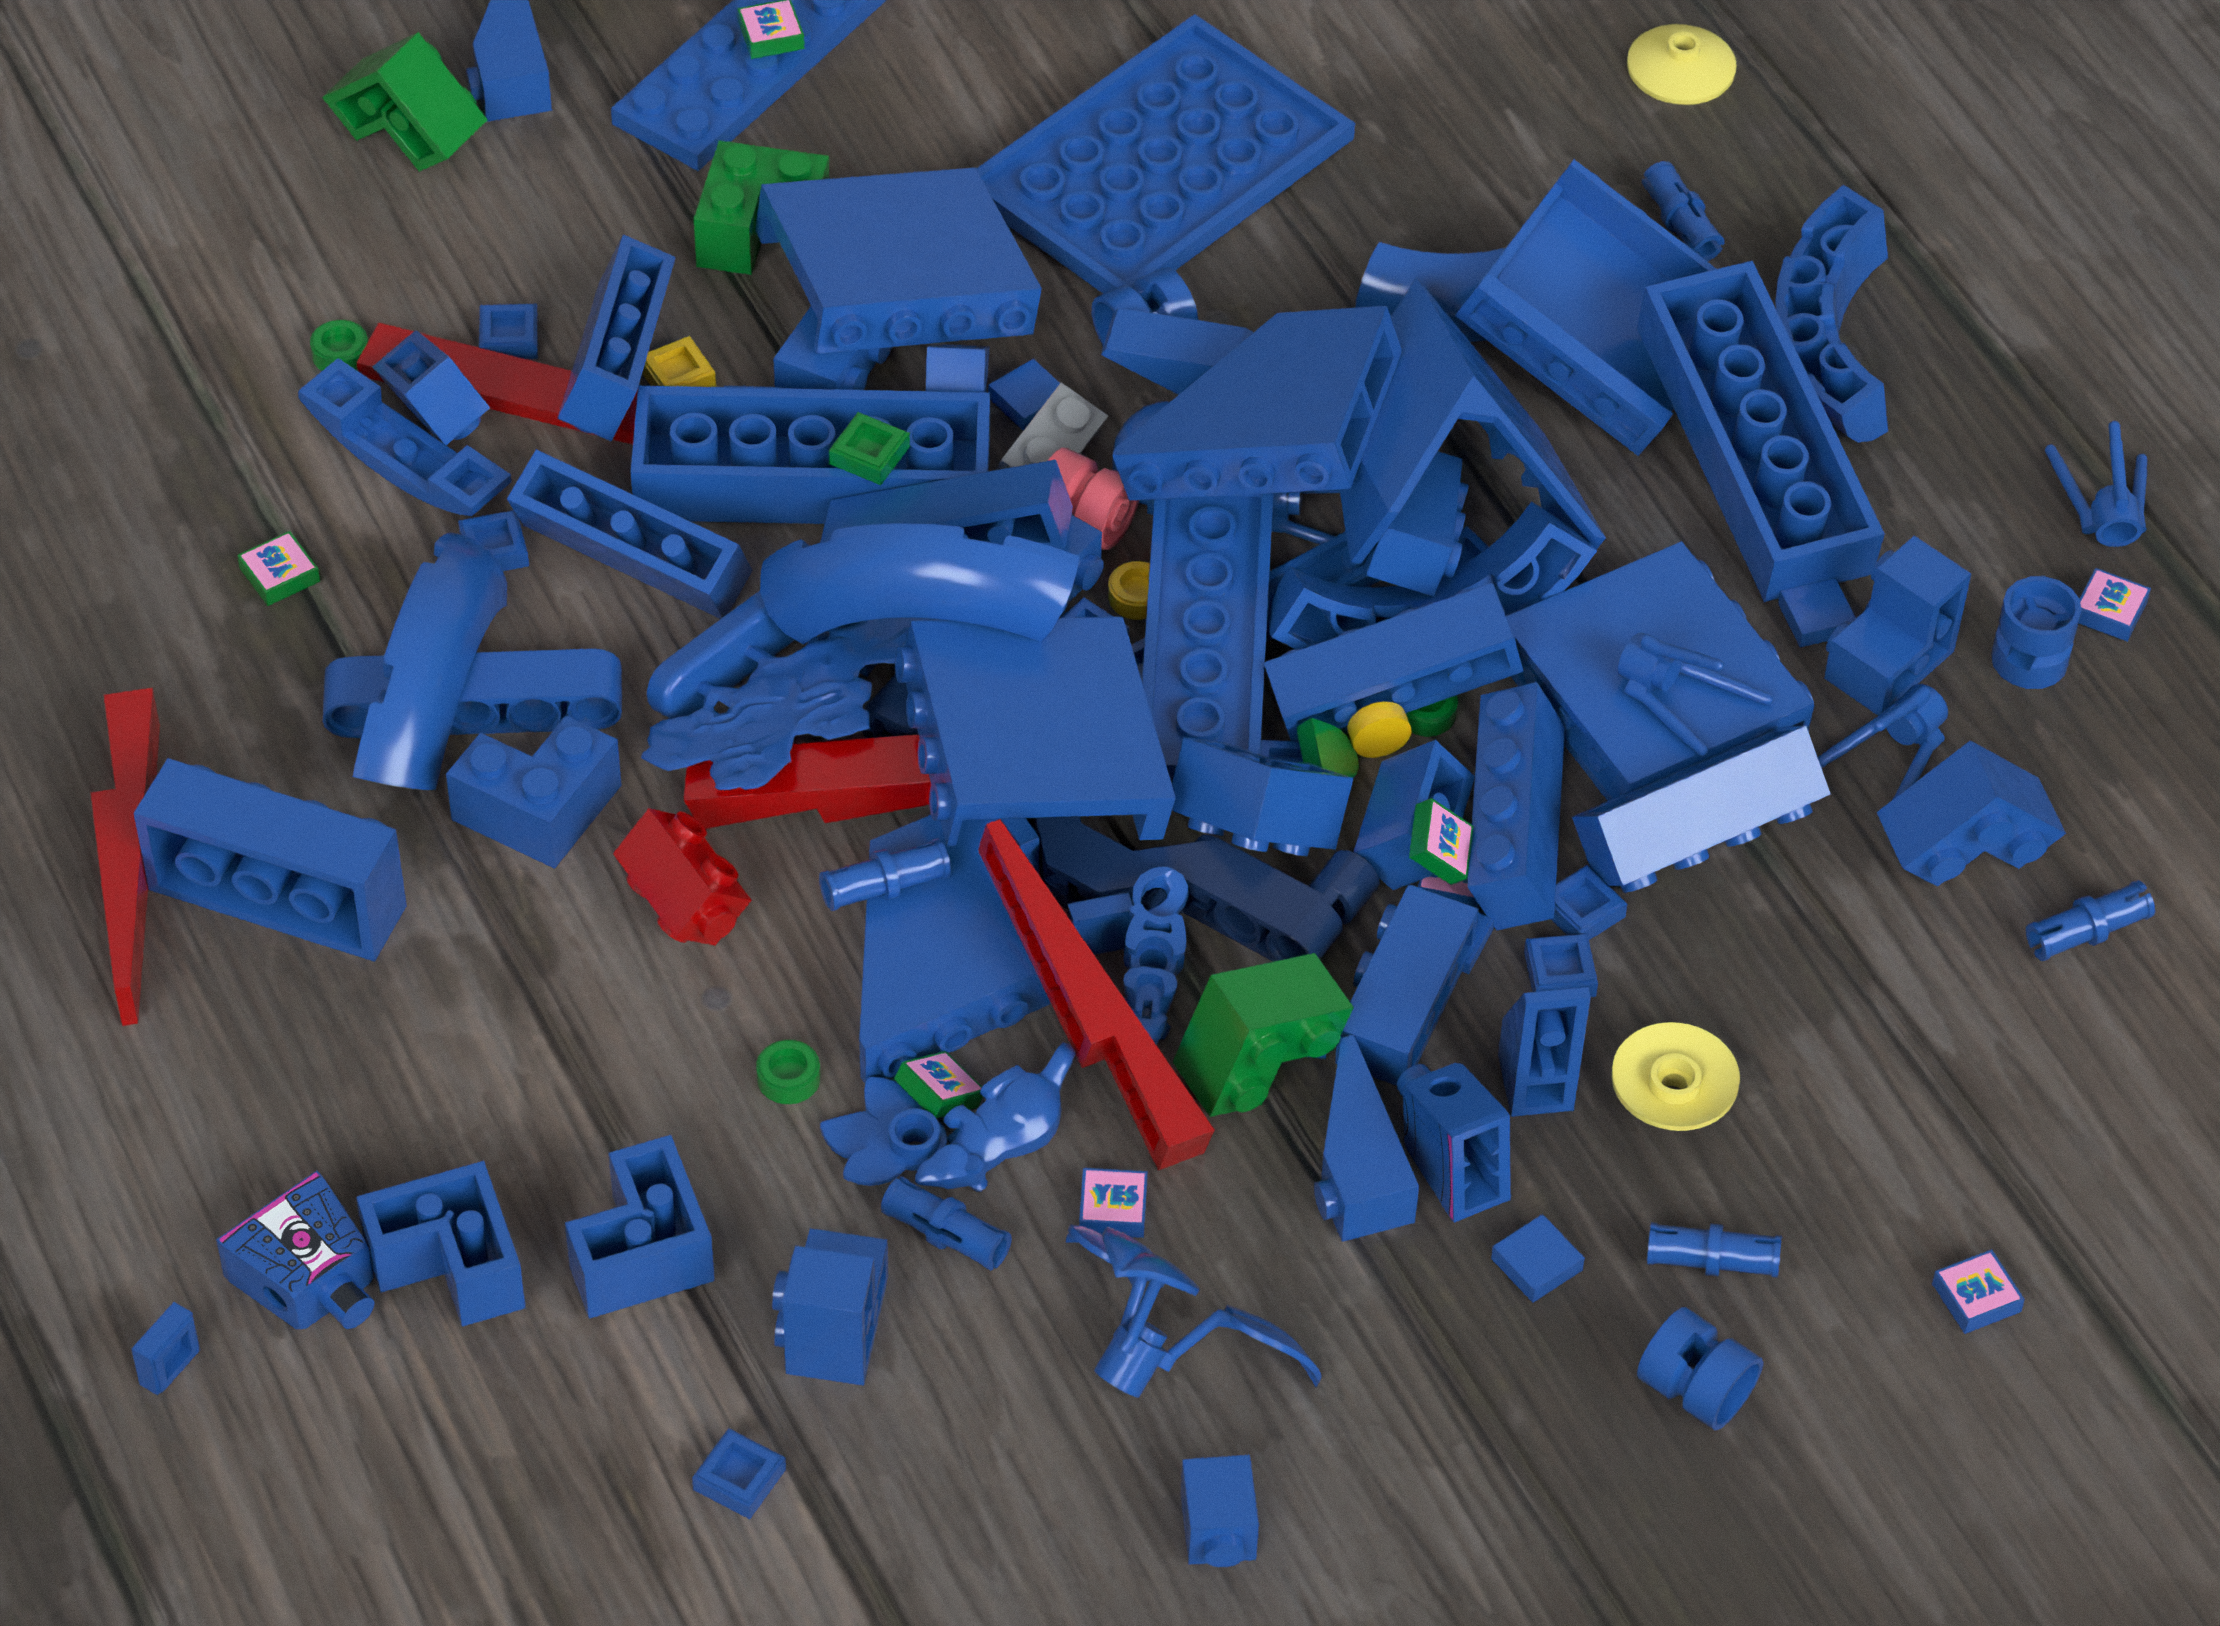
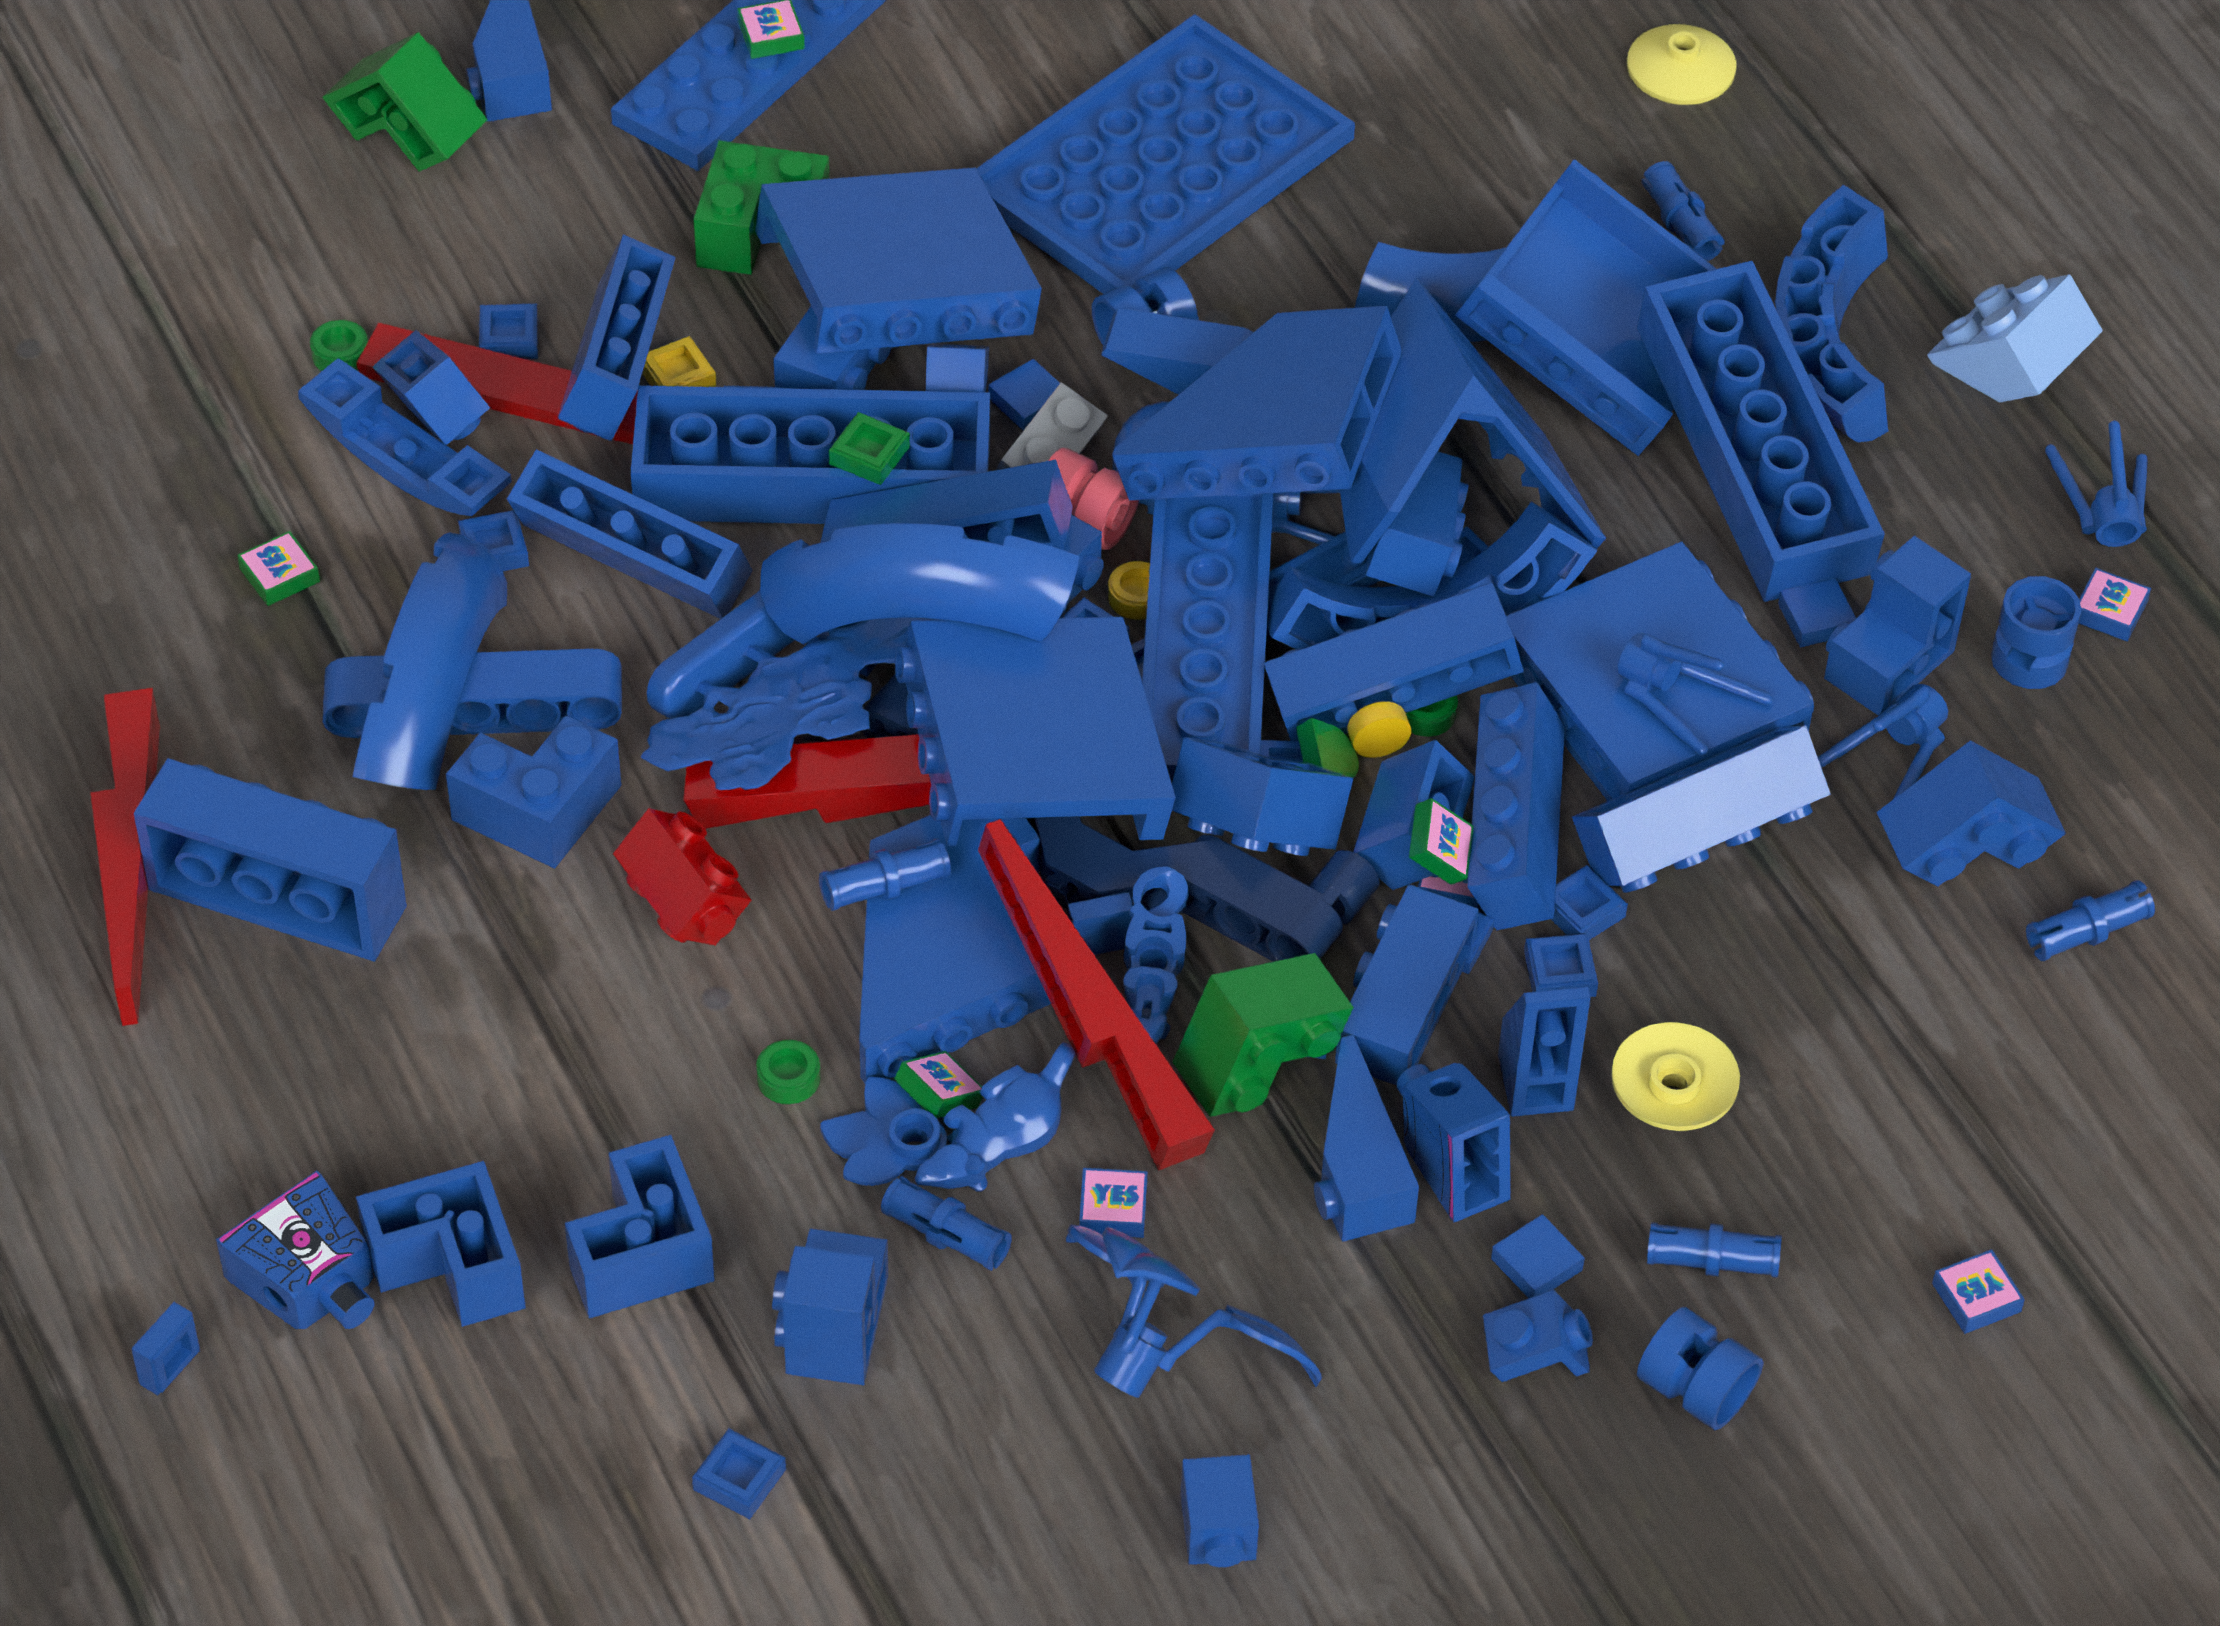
none -> blue bracket [1483,1289,1593,1382]
none -> light blue slope [1927,274,2103,403]

